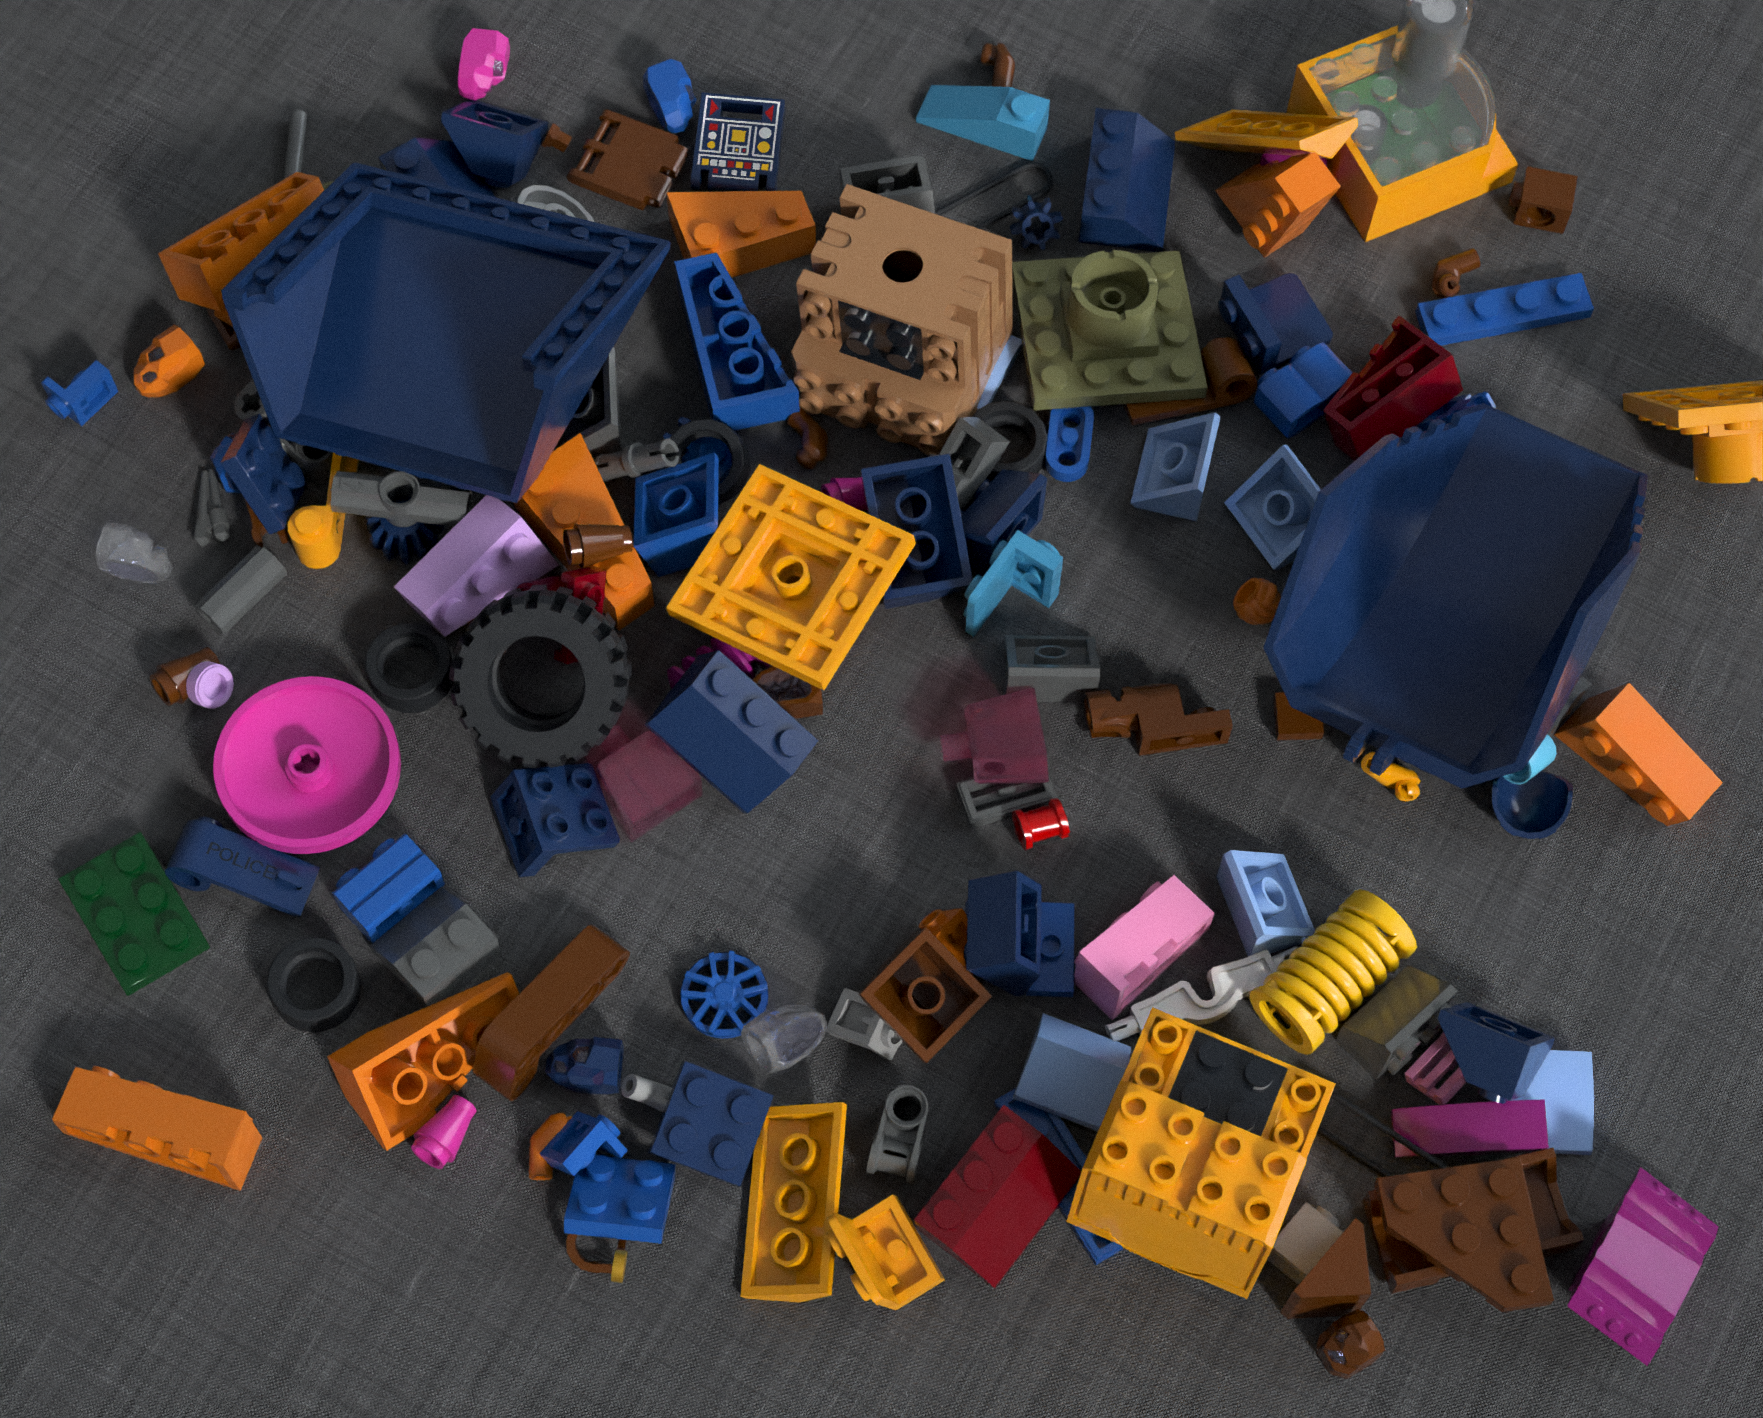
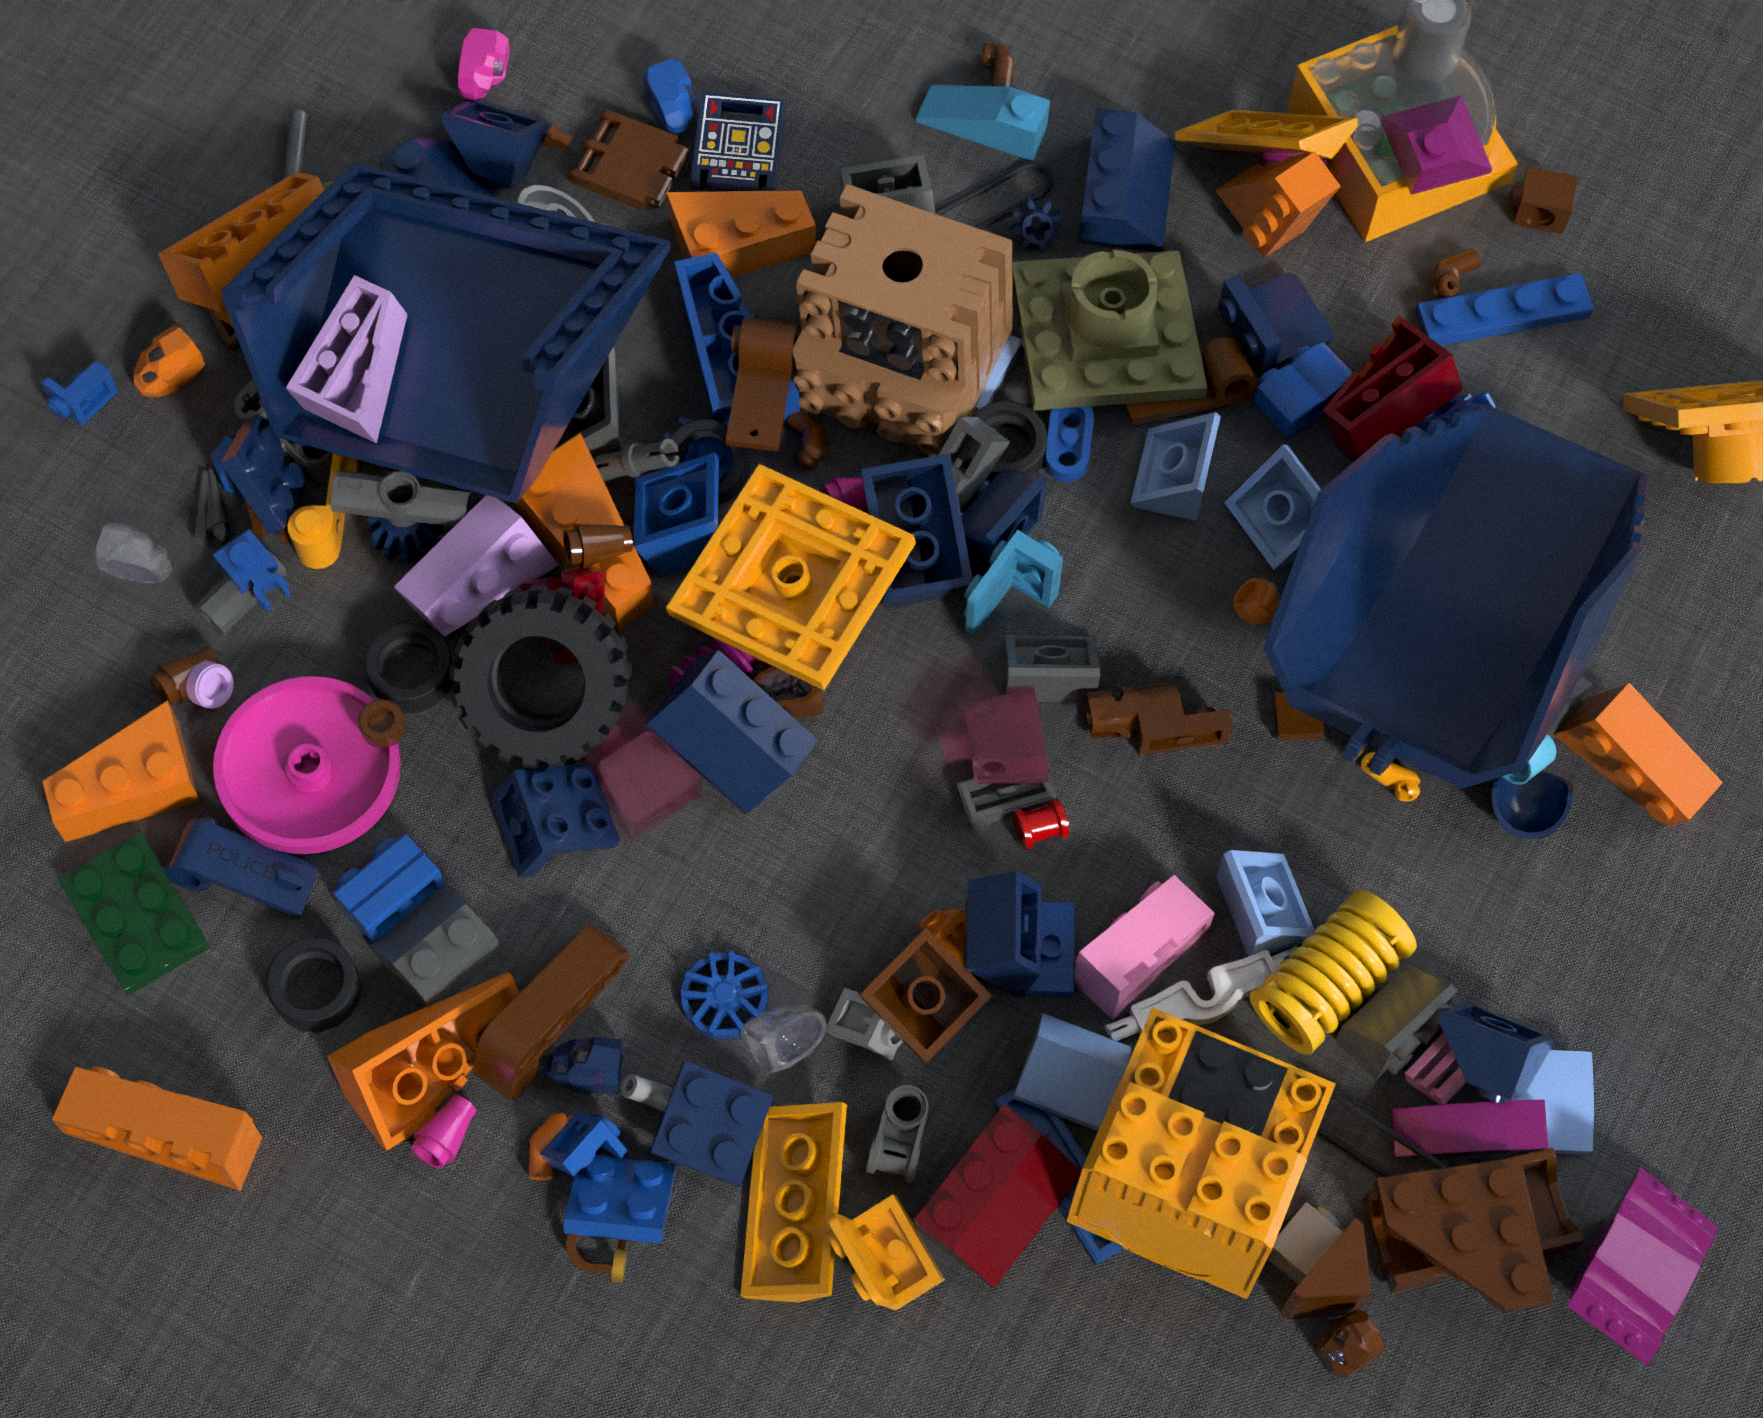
none -> orange wedge [42,700,200,842]
none -> blue plate [213,529,291,611]
none -> lavender wedge [286,275,408,444]
none -> reddish brown tile [358,699,406,748]
none -> reddish brown door [725,318,798,452]
none -> magenta slope [1380,95,1492,195]

